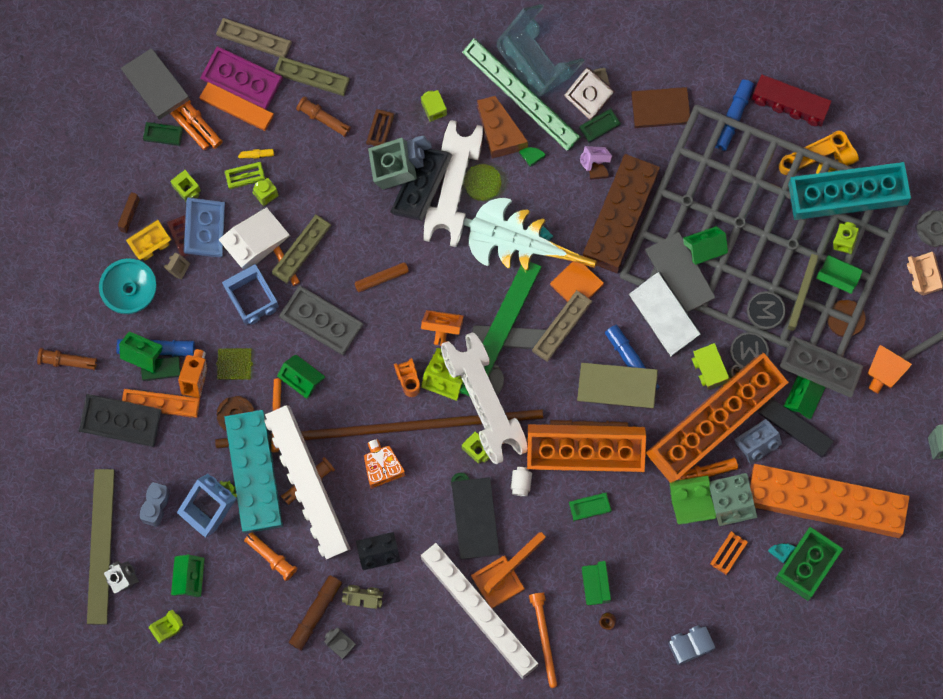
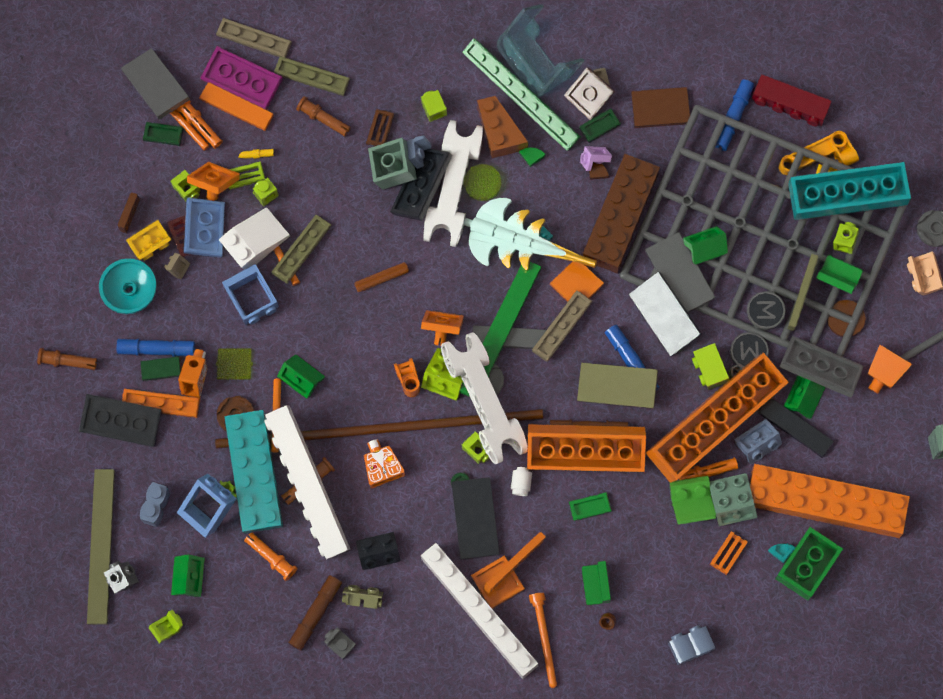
green panel [119,331,163,373] -> none
dark grey tile [279,285,364,356] -> none
none -> orange tile [187,162,240,201]

